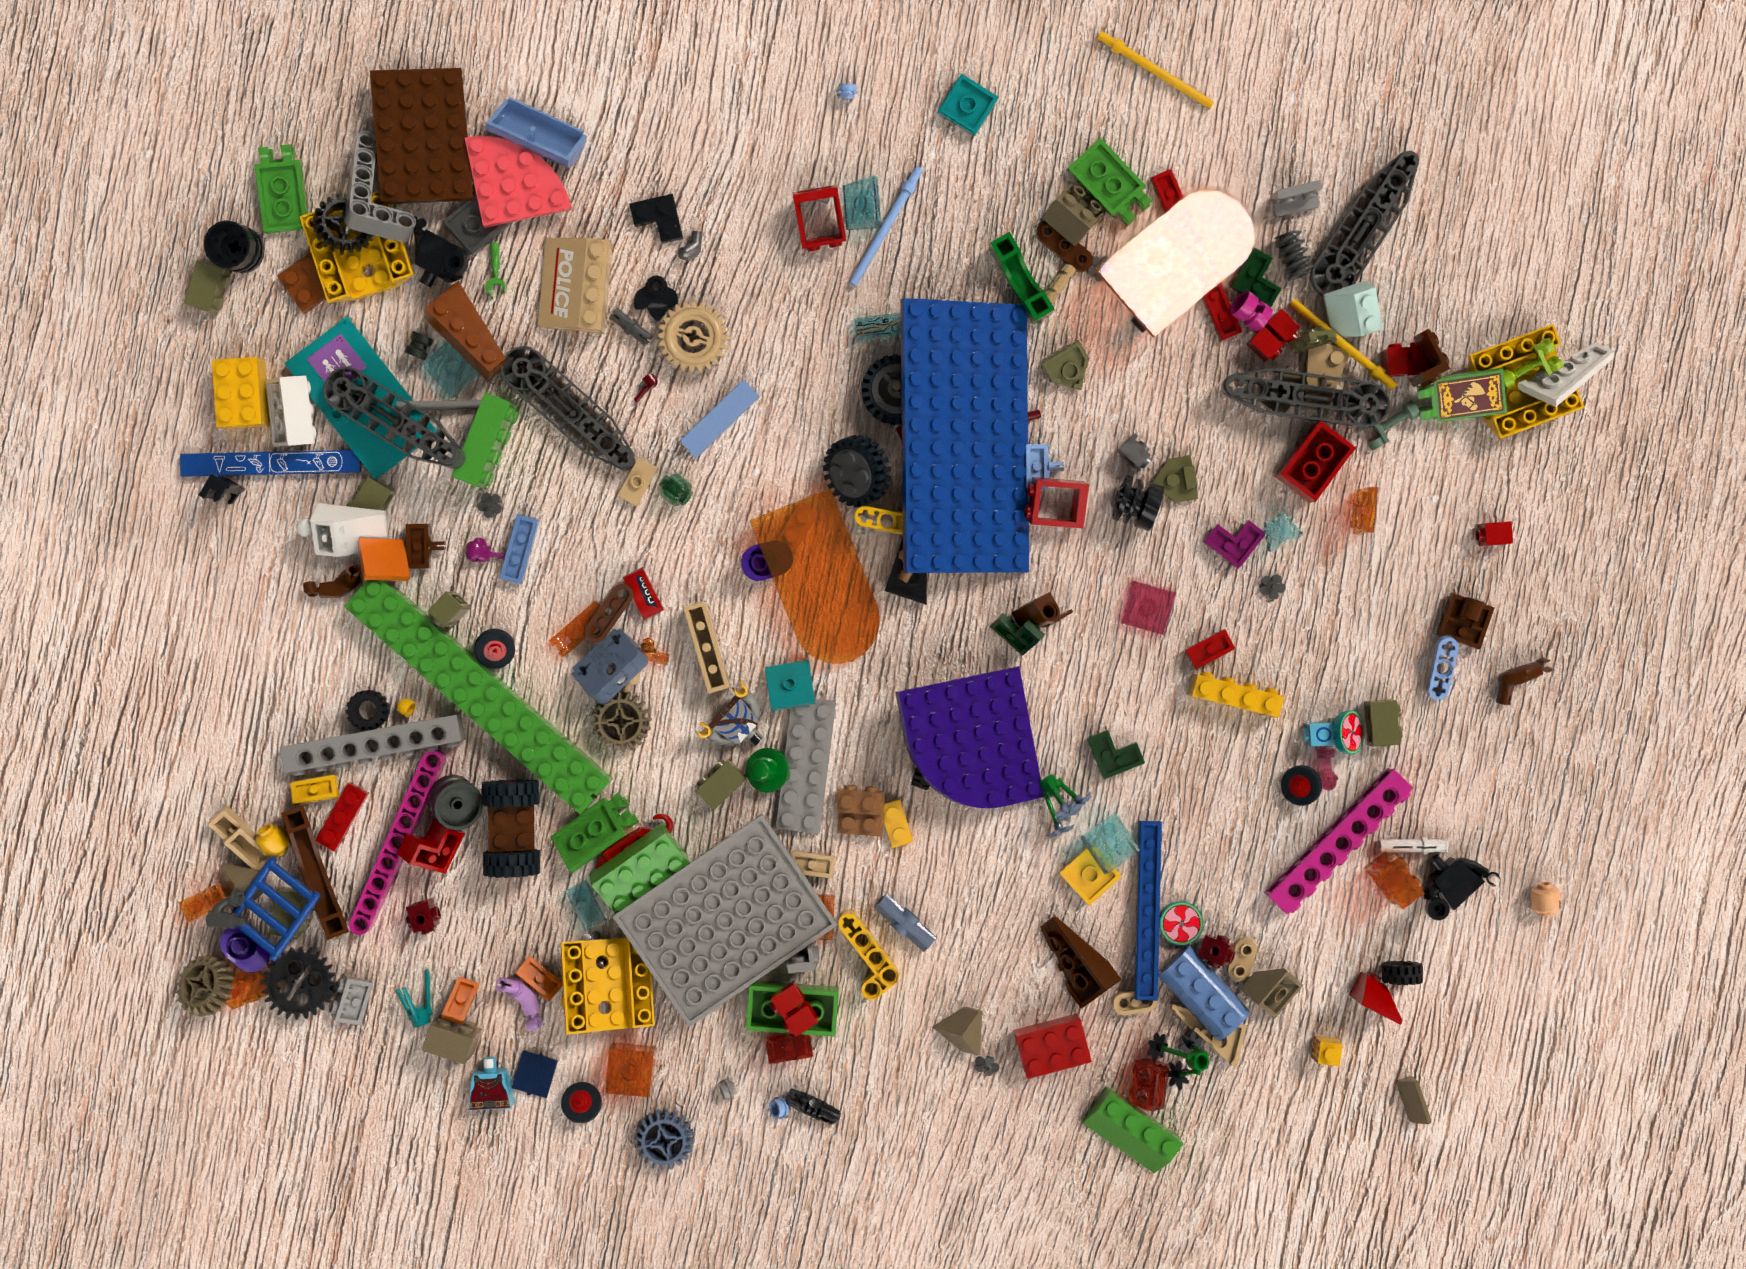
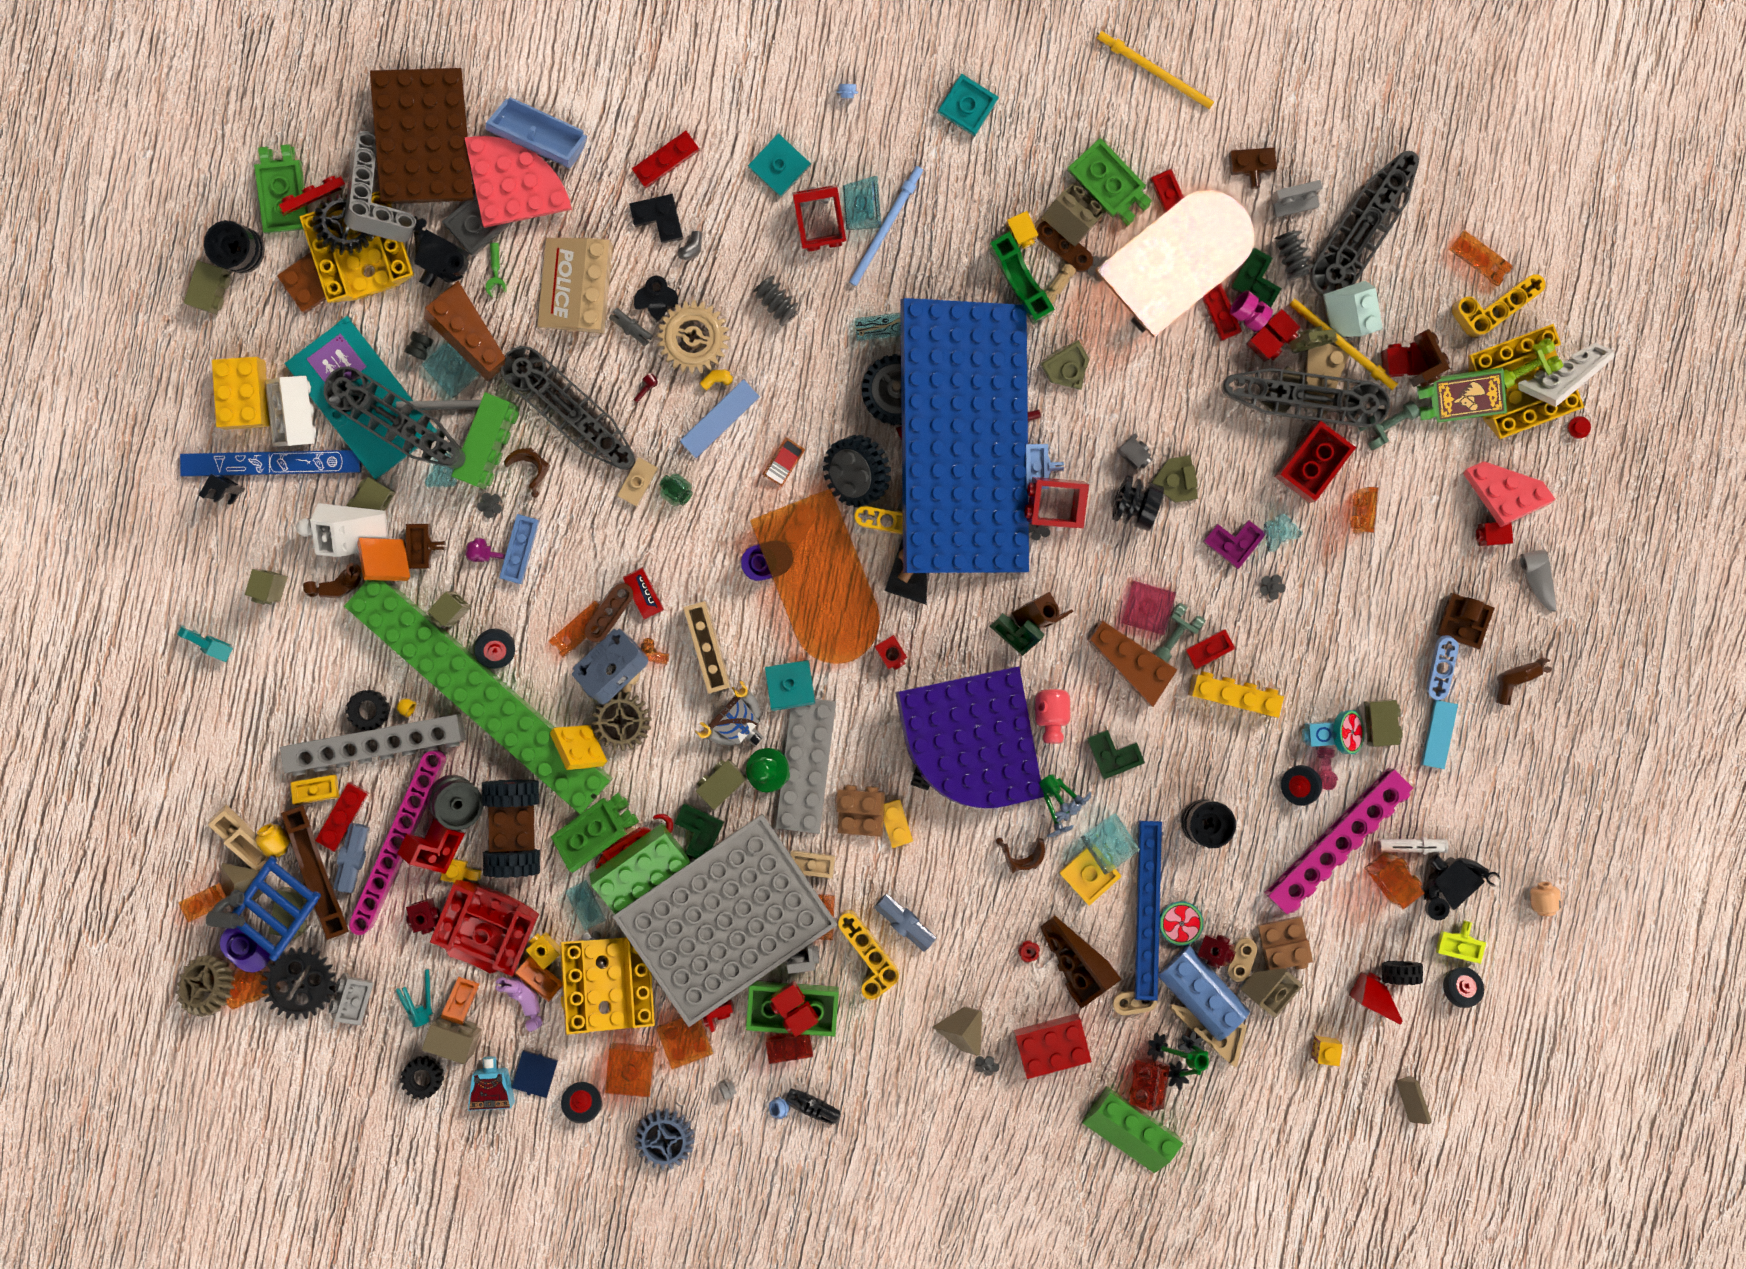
none -> teal piece [177,625,233,662]
none -> olive brick [244,569,288,605]
none -> red plate [279,176,346,216]
none -> sand blue piece [333,823,370,893]
none -> black tyre [400,1056,444,1100]
none -> clear light blue animal [425,452,457,487]
none -> red slope [430,880,539,977]
none -> yellow plate [440,858,482,882]
none -> reddish brown helmet [504,448,550,498]
none -> yellow brick [526,932,561,970]
none -> yellow plate [550,725,607,770]
none -> red plate [632,130,700,189]
none -> clear orange plate [656,1017,714,1070]
none -> dark green plate [674,803,725,858]
none -> yellow arm [699,369,733,391]
none -> red bracket [703,999,734,1032]
none -> teal plate [748,133,811,197]
none -> dark grey piece [753,275,799,326]
none -> slope [762,437,805,487]
none -> red brick [875,635,907,671]
none -> reddish brown helmet [996,837,1045,873]
none -> yellow brick [1005,211,1038,249]
none -> red plate [1018,940,1040,962]
none -> dark grey plant [1029,516,1050,541]
none -> coral piece [1035,689,1071,744]
none -> dark orange wedge [1087,621,1177,707]
none -> sand green bar [1153,603,1206,663]
none -> black wheel [1181,799,1236,848]
none -> reddish brown plate [1229,147,1277,189]
none -> medium nougat plate [1257,916,1313,970]
none -> medium azure tile [1421,700,1458,769]
none -> neon yellow plate [1435,920,1487,964]
none -> black wheel [1443,967,1484,1008]
none -> clear orange plate [1449,230,1513,286]
none -> yellow beam [1451,274,1546,338]
none -> coral plate [1463,461,1556,527]
none -> light grey piece [1520,549,1557,611]
none -> red plate [1568,416,1591,439]

